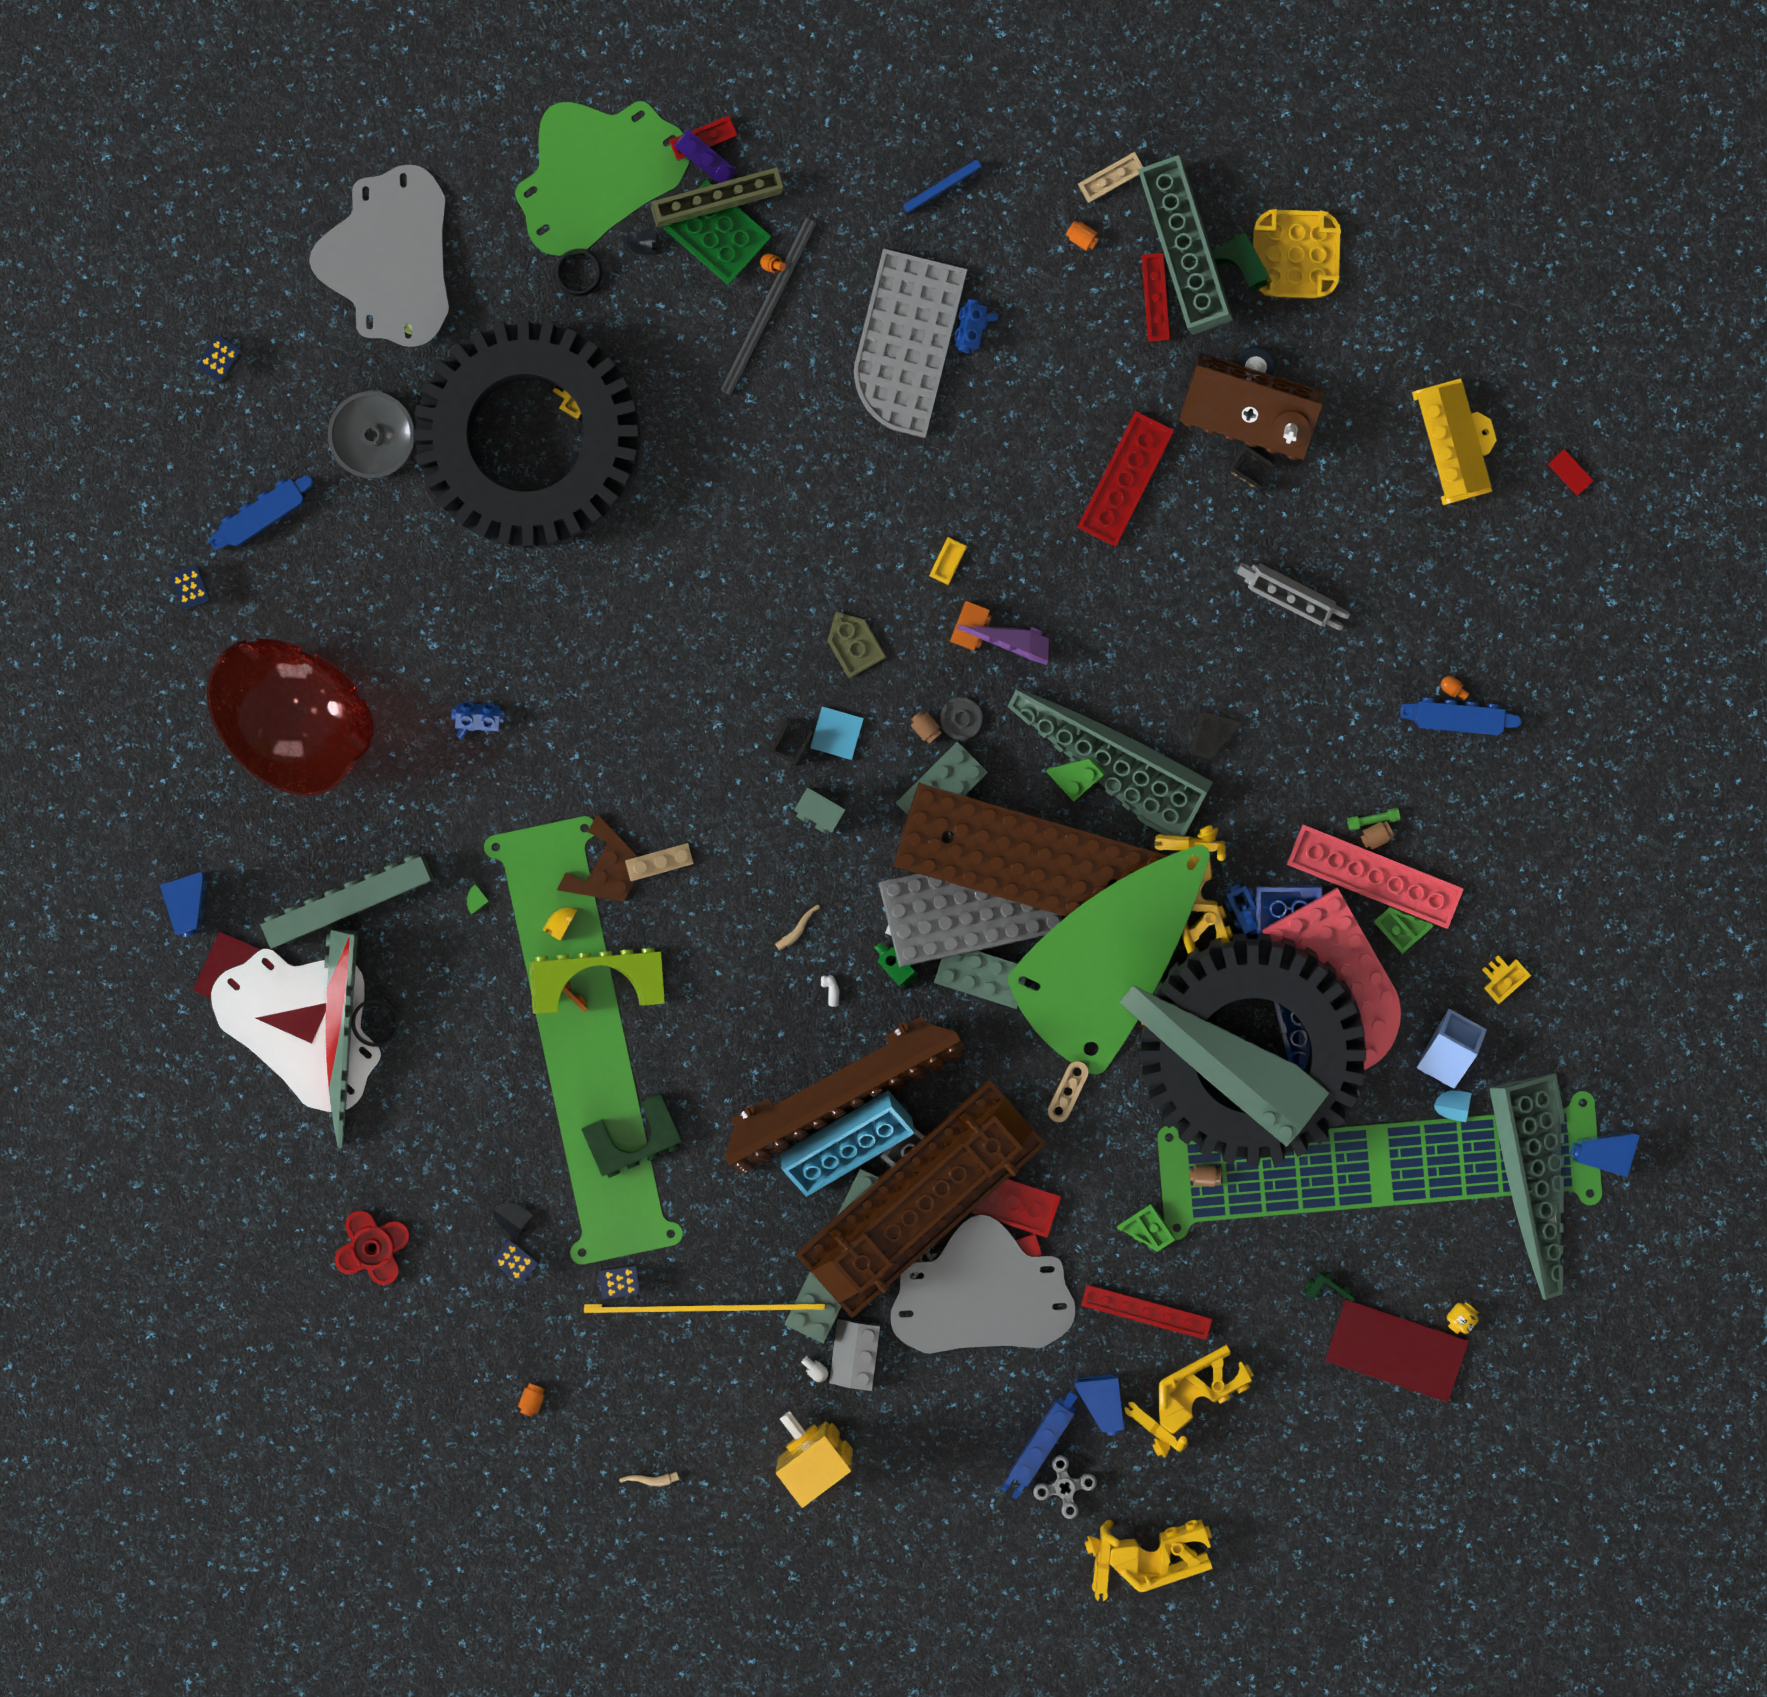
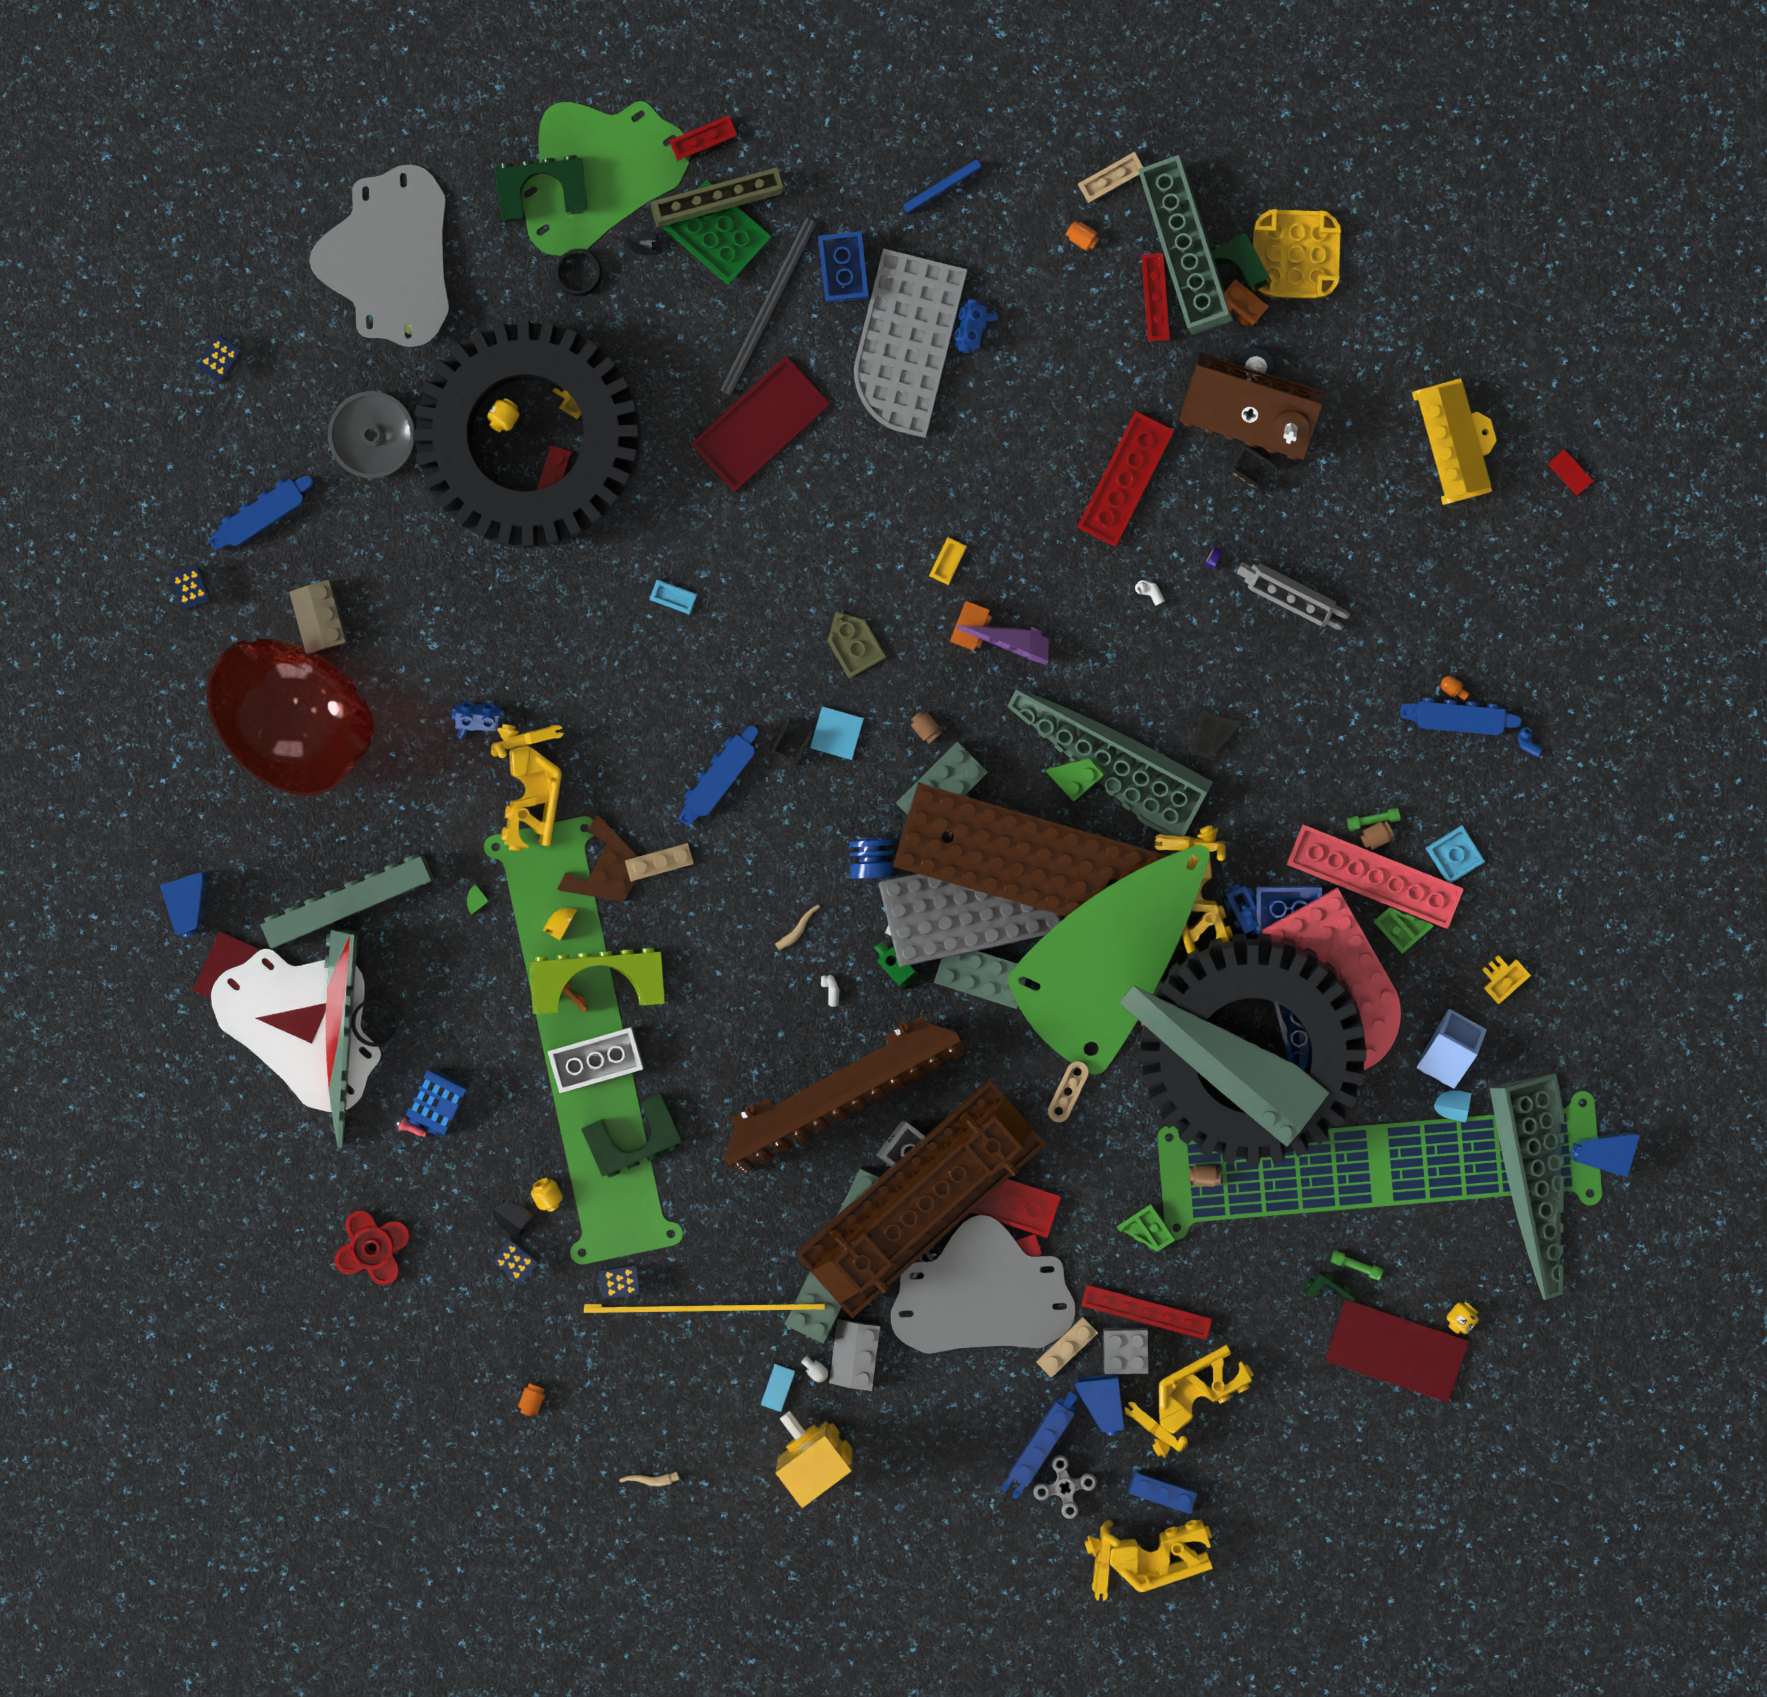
dark purple plate [674,129,738,183] -> none
orange cylinder [760,254,786,273] -> none
medium azure brick [780,1090,915,1197] -> none
sand green piece [794,788,846,834] -> none
dark grey tile [940,697,983,740] -> none
none -> dark tan slope [289,580,348,655]
none -> coral piece [395,1116,427,1137]
none -> blue slope [406,1068,469,1136]
none -> yellow head [487,398,520,432]
none -> yellow piece [491,724,564,851]
none -> dark green arch [495,155,589,223]
none -> yellow head [531,1178,563,1211]
none -> red plate [536,446,572,491]
none -> white brick [548,1027,644,1093]
none -> medium azure tile [649,580,698,615]
none -> blue hinge [678,726,759,826]
none -> dark red tile [691,356,830,492]
none -> medium azure tile [761,1364,795,1412]
none -> blue brick [818,231,869,303]
none -> blue wheel [849,837,896,879]
none -> tan plate [1036,1317,1098,1378]
none -> light grey brick [1103,1328,1148,1374]
none -> blue brick [1128,1470,1197,1514]
none -> white arm [1135,580,1165,606]
none -> dark purple tile [1205,546,1222,569]
none -> orange bracket [1224,279,1269,327]
none -> bright green bar [1330,1250,1383,1281]
none -> medium azure tile [1425,825,1485,883]
none -> blue arm [1518,727,1543,757]

